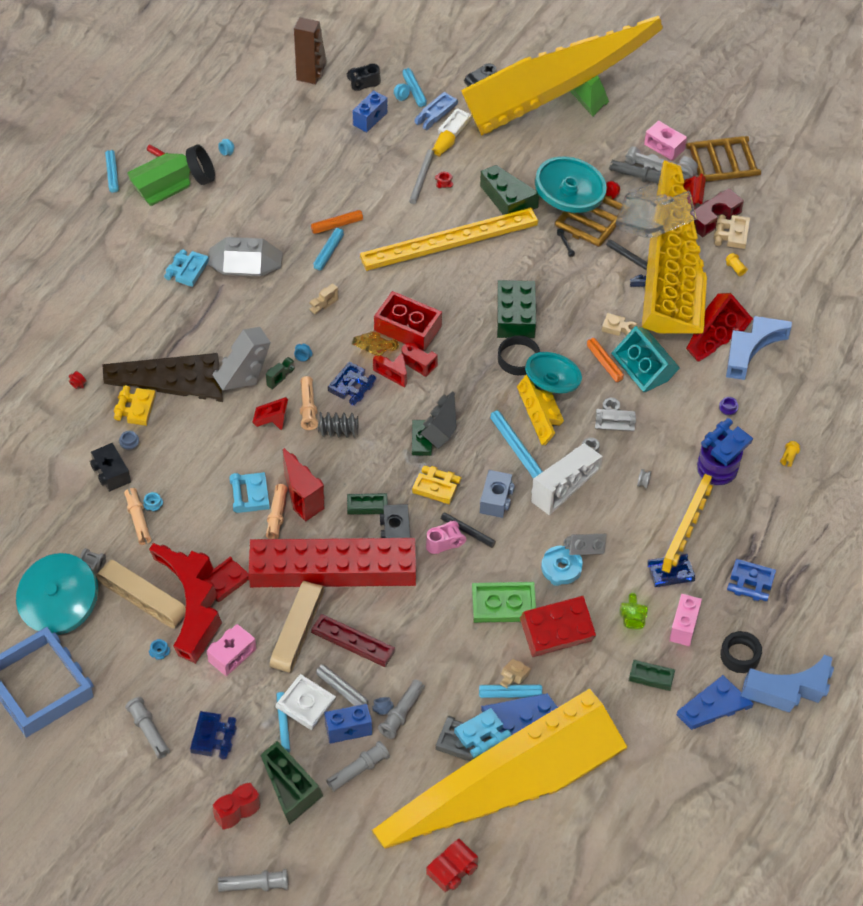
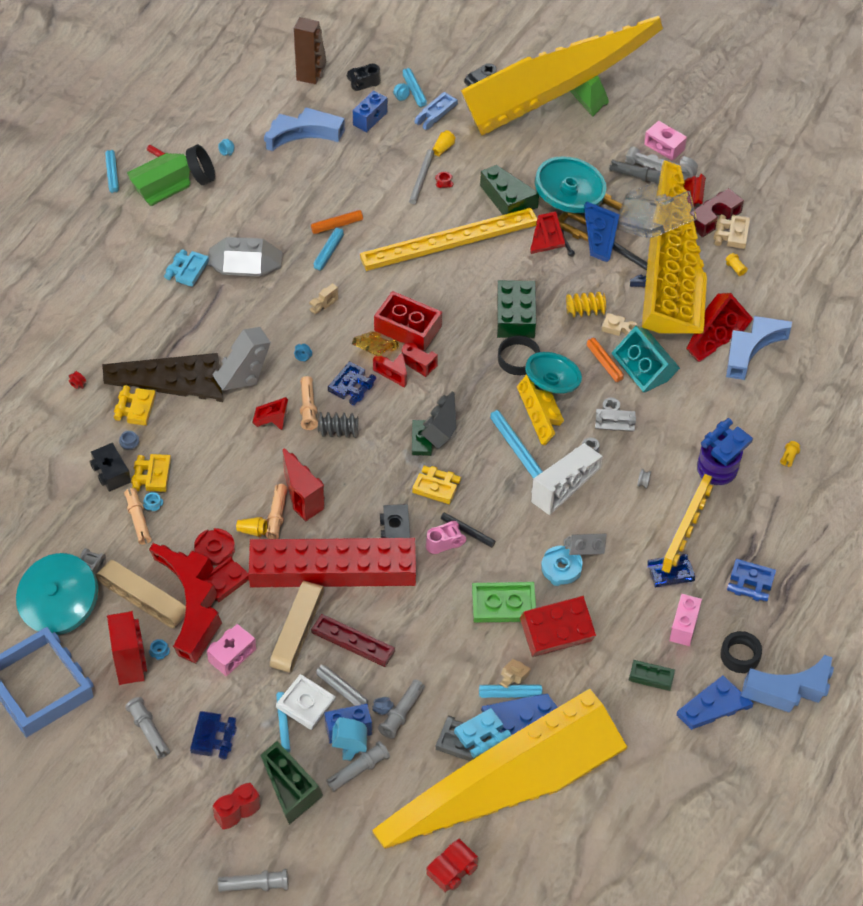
medium azure plate [229,472,270,513] -> none
dark green plate [266,357,295,389] -> none
dark green plate [347,493,388,515] -> none
white plate [438,108,472,137] -> none
sand blue brick [479,470,515,518] -> none
red plate [605,181,620,199] -> none
clear neon green piece [619,593,648,629] -> none
pearl gold bar [686,136,761,182] -> none
dark purple plate [719,397,739,415] -> none
none -> red brick [107,611,148,685]
none -> yellow plate [131,454,171,492]
none -> red tile [194,528,235,566]
none -> yellow cone [236,517,268,537]
none -> medium blue arch [264,107,345,151]
none -> medium azure brick [332,717,367,761]
none -> red wing [530,211,565,254]
none -> yellow piece [566,291,606,318]
none -> blue wing [584,201,620,262]

